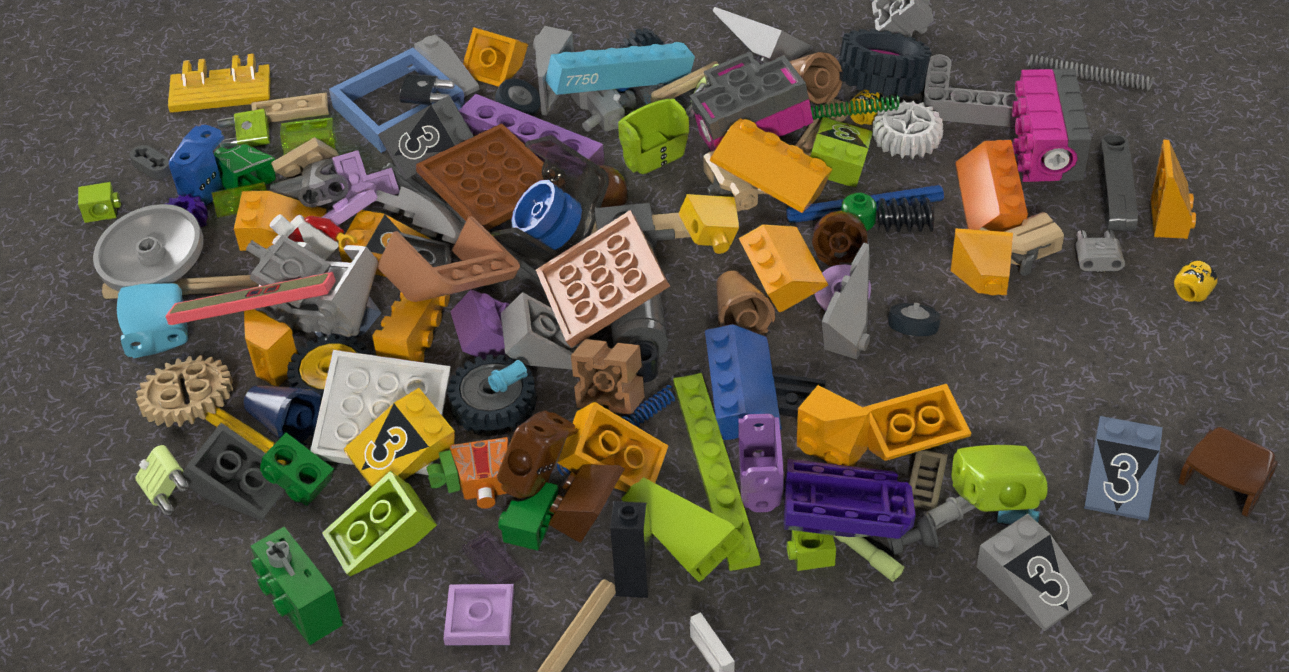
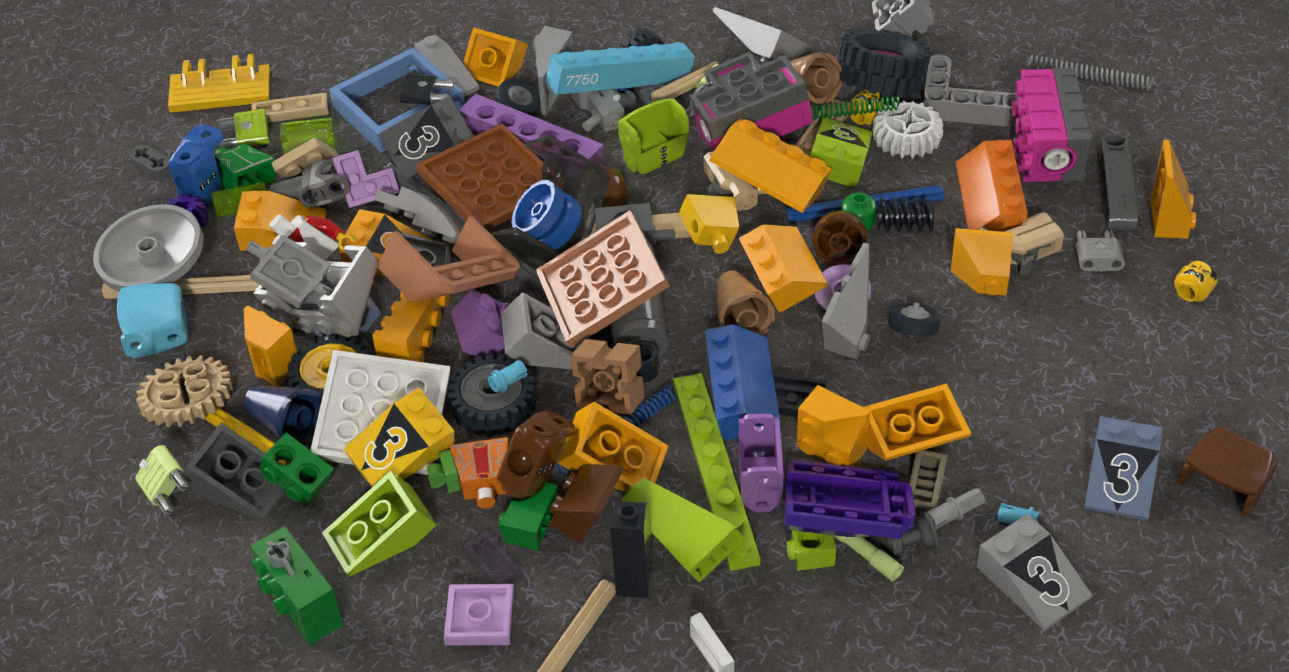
lime brick [78,182,121,223] -> none
coral tile [165,272,336,325] -> none
lavender plate [322,189,378,226] -> none
lime piece [952,445,1048,512] -> none

